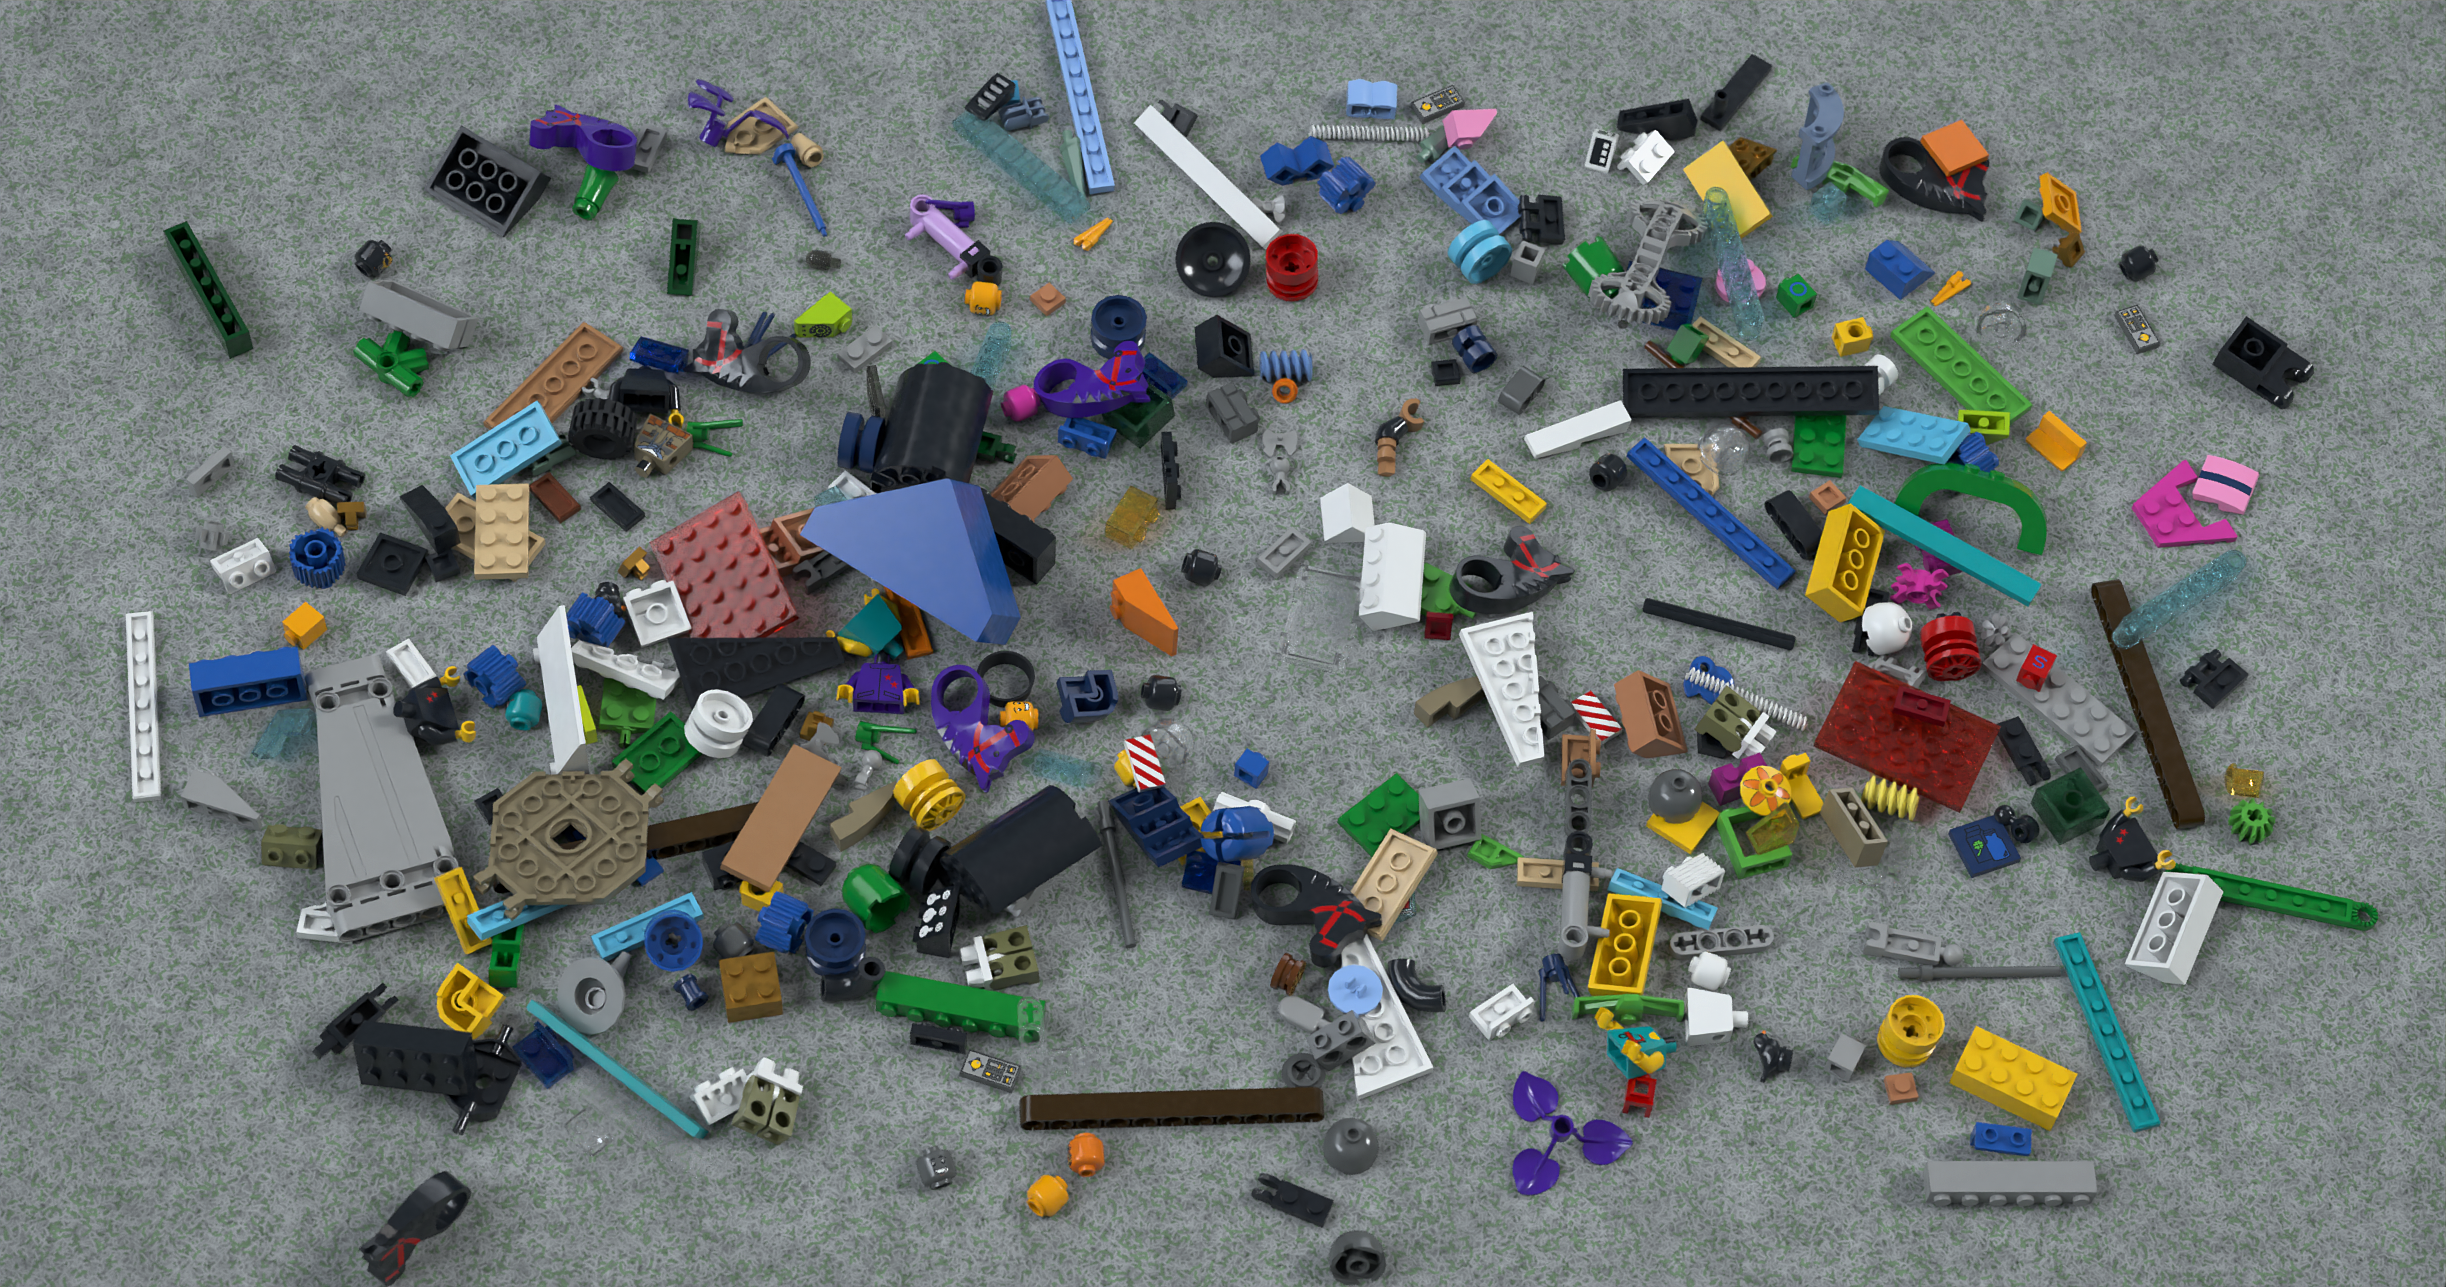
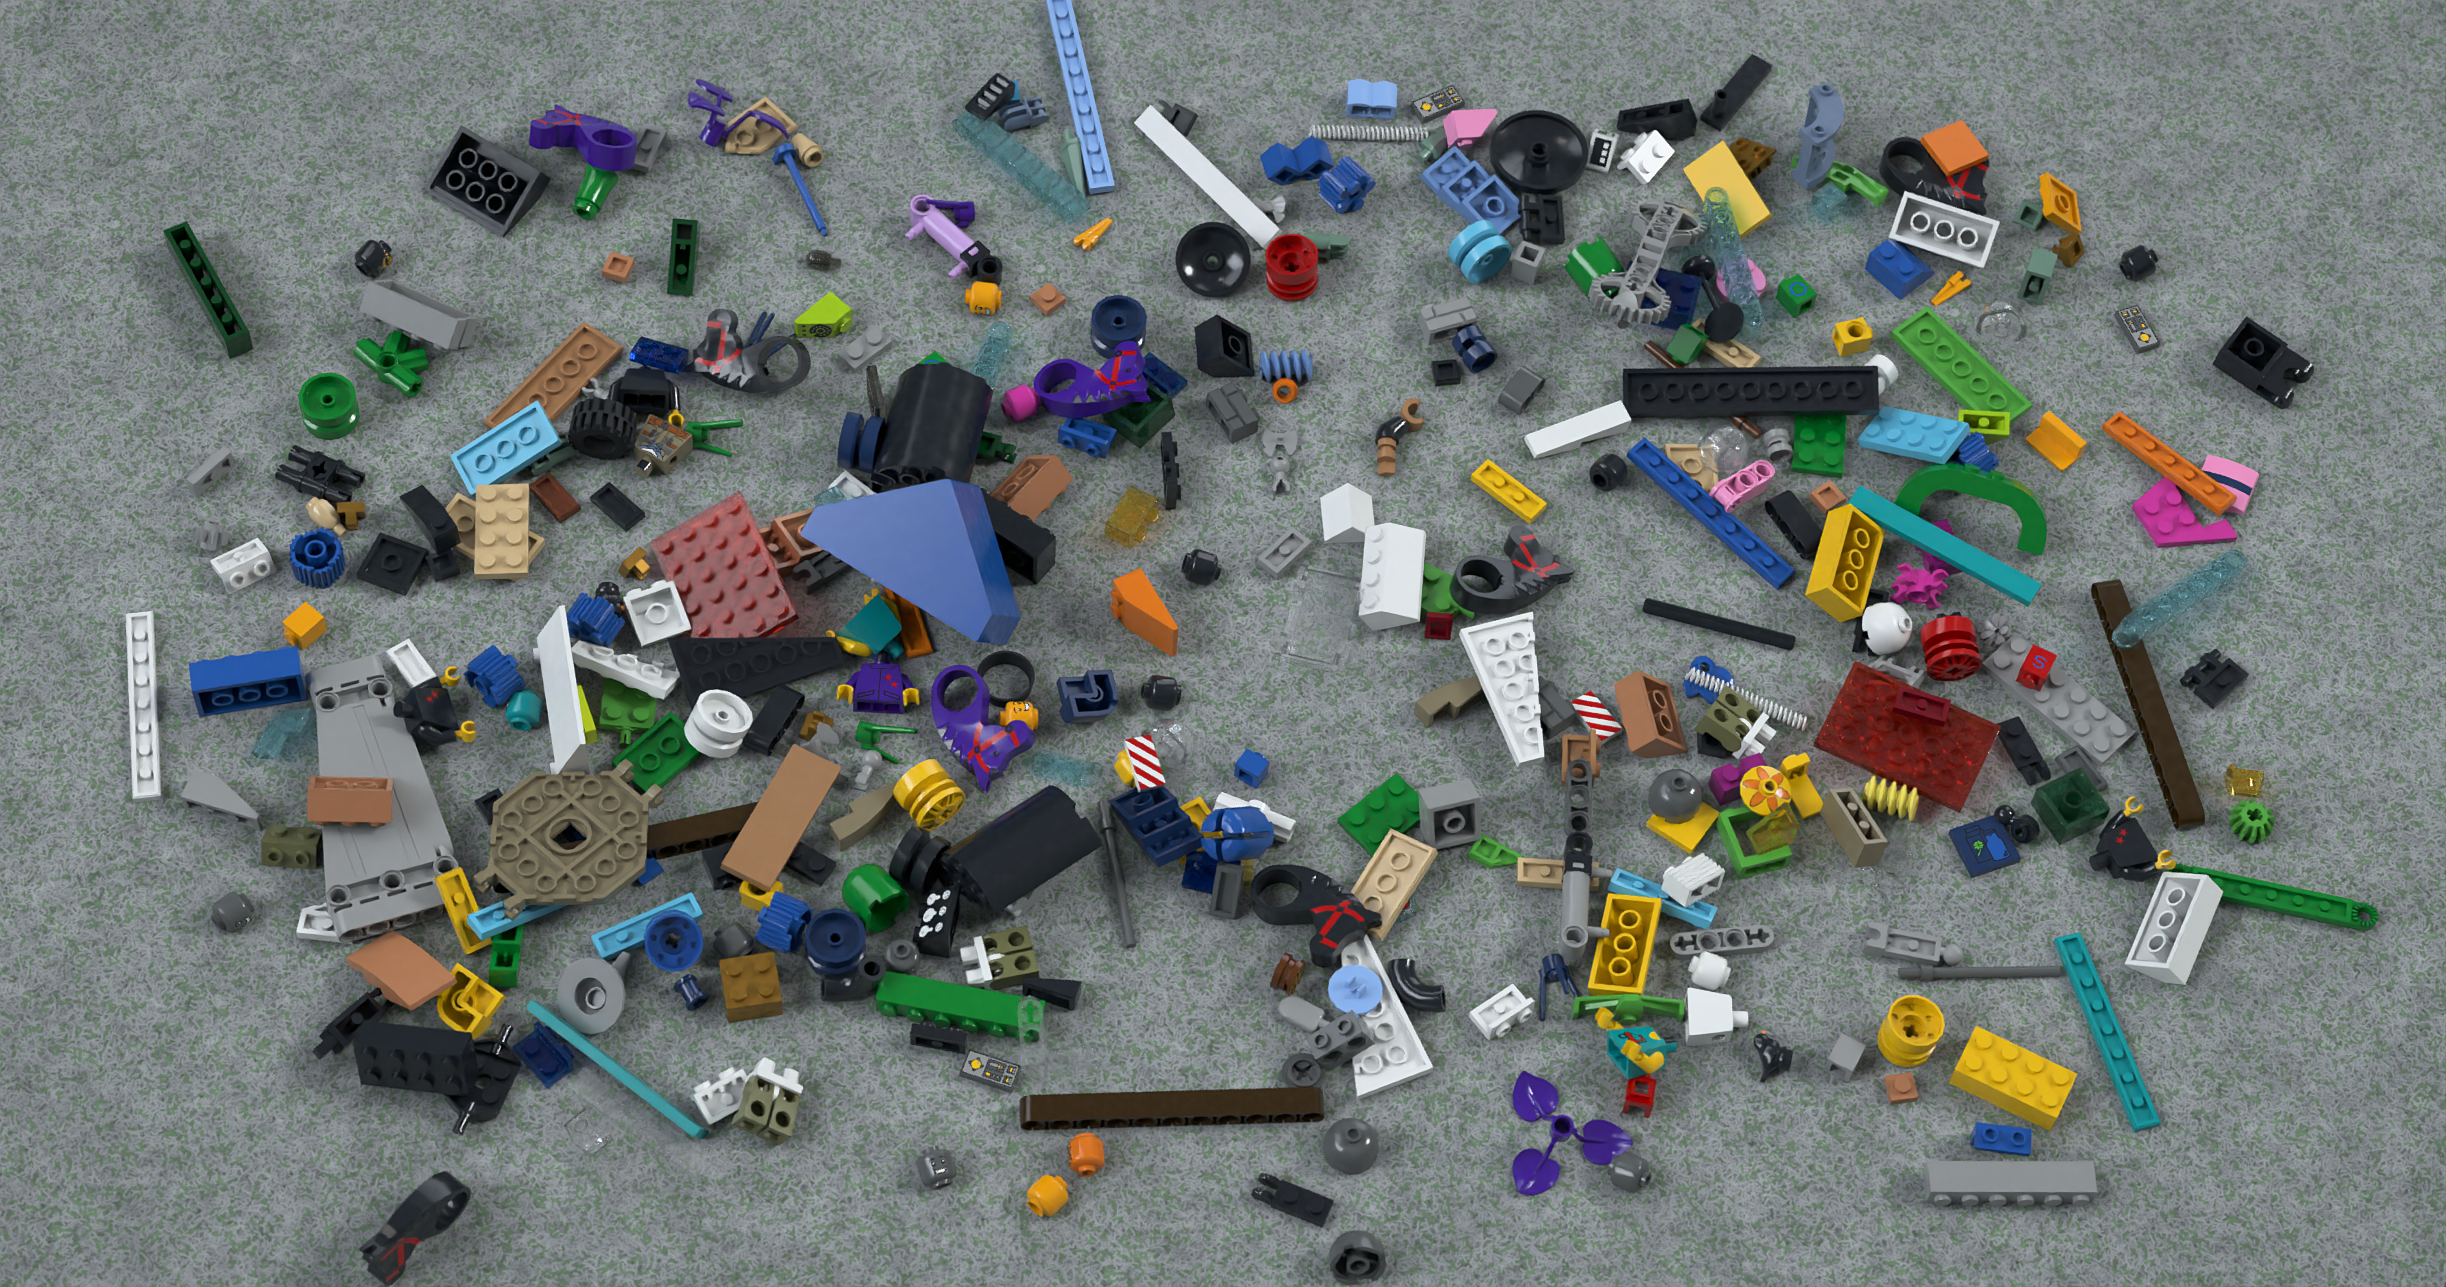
none -> dark grey head [211,892,254,933]
none -> green wheel [298,373,360,440]
none -> nougat slope [307,776,394,827]
none -> nougat slope [346,931,457,1011]
none -> nougat plate [601,252,635,284]
none -> dark grey head [884,939,920,976]
none -> black slope [1022,977,1082,1011]
none -> sand green arm [1303,229,1349,263]
none -> black dish [1490,110,1589,195]
none -> dark grey head [1608,1152,1652,1193]
none -> black piece [1681,255,1745,344]
none -> bright pink piece [1709,460,1775,513]
none -> white slope [1889,191,2000,269]
none -> orange tile [2102,411,2237,516]

